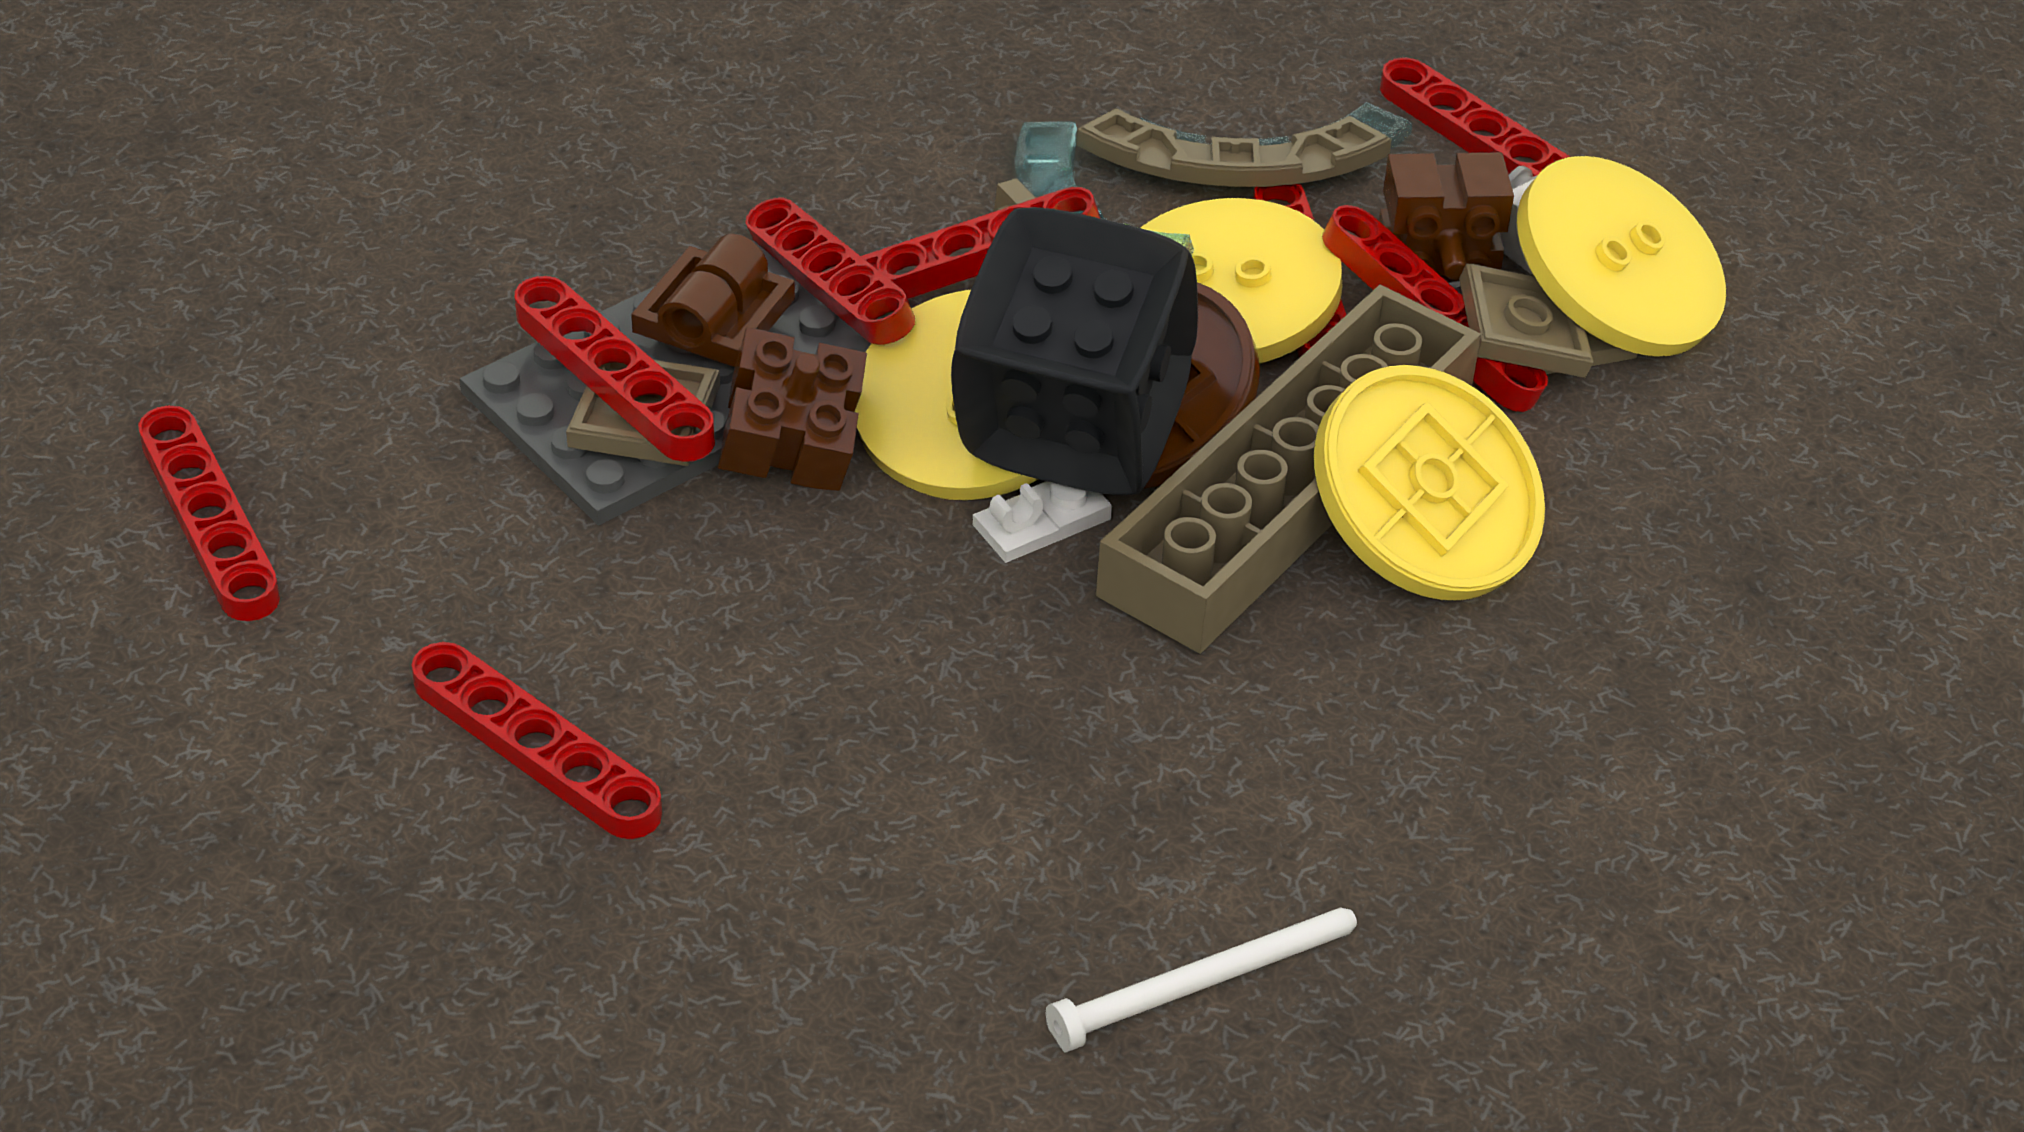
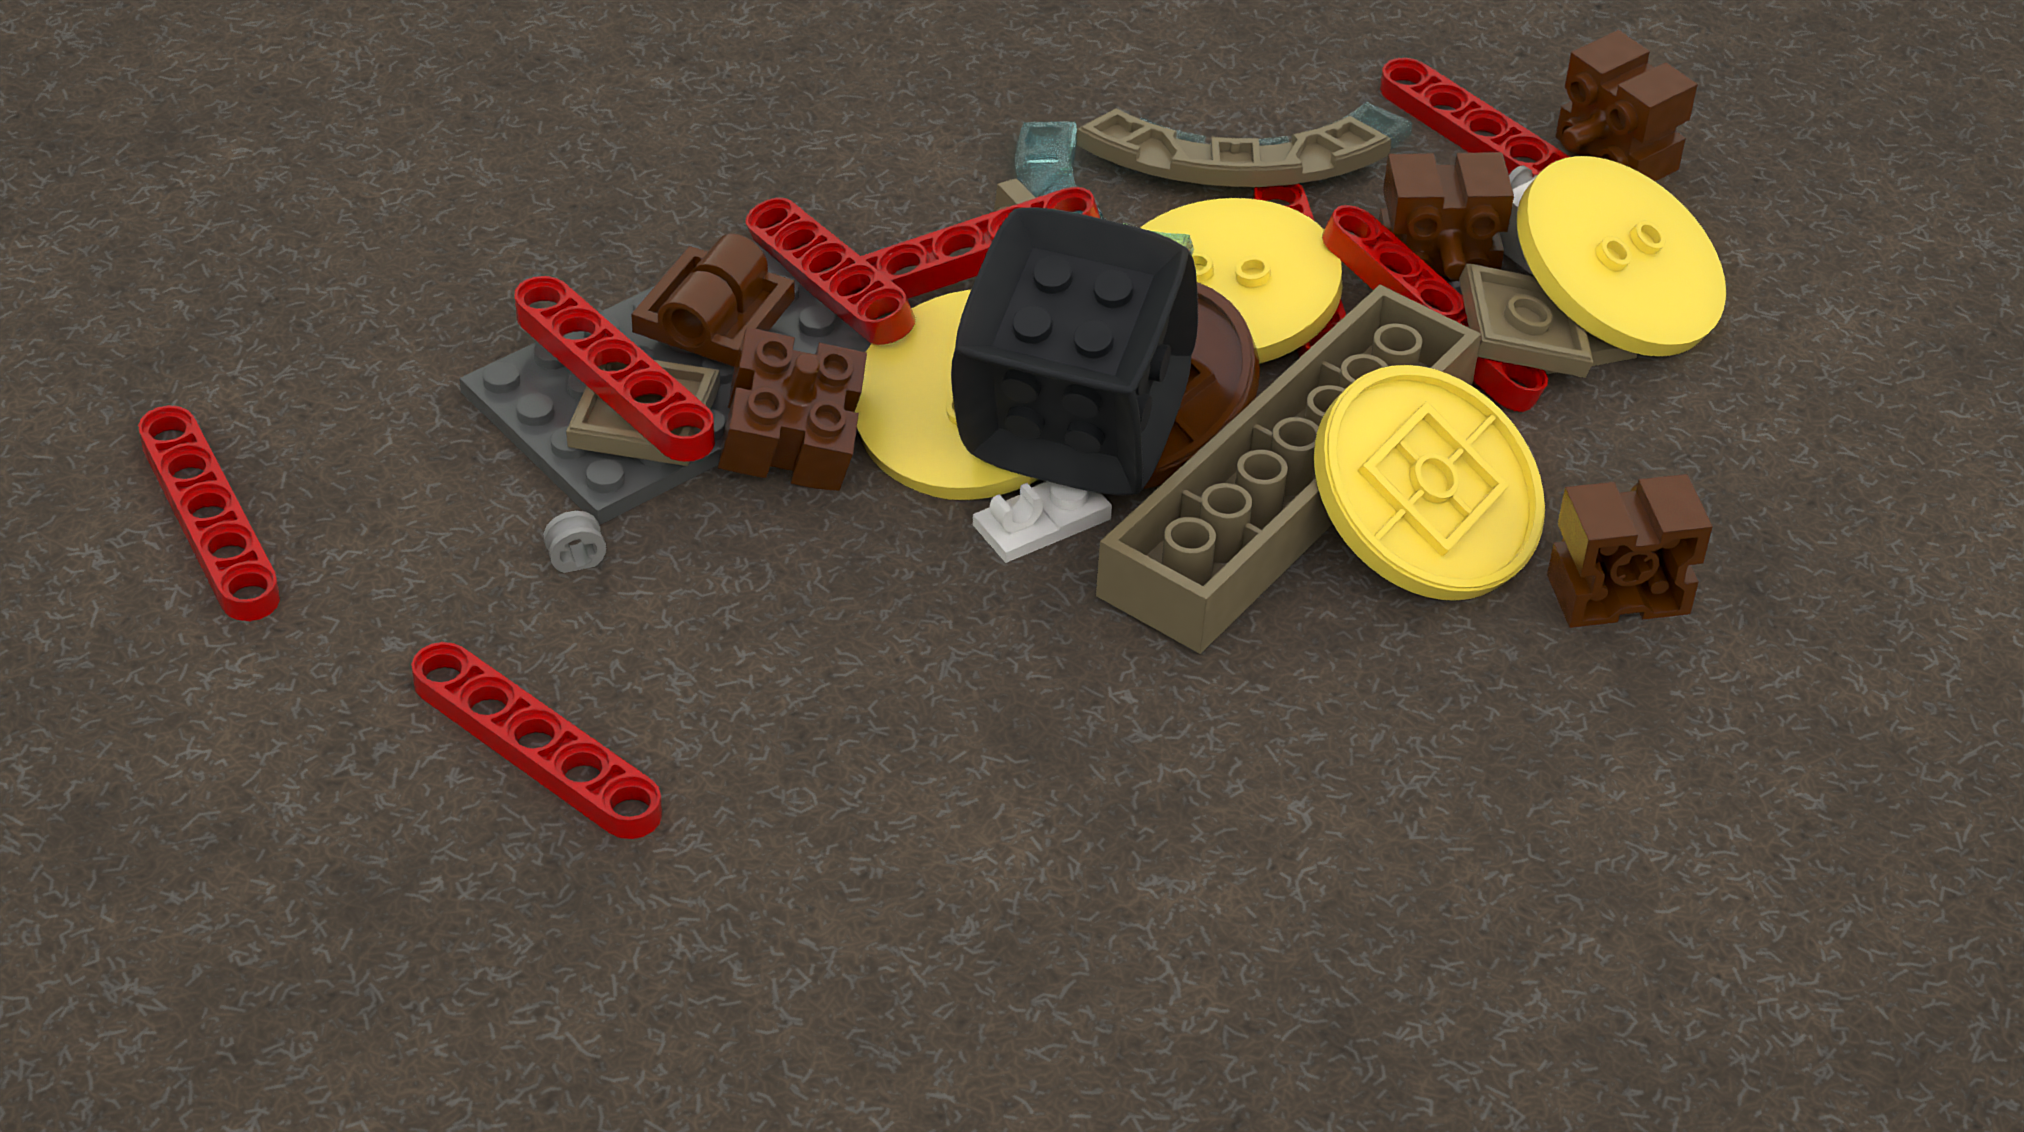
white bar [1046,908,1357,1053] -> none
none -> light grey bush [543,510,606,573]
none -> reddish brown brick [1547,474,1713,628]
none -> reddish brown brick [1555,30,1698,181]

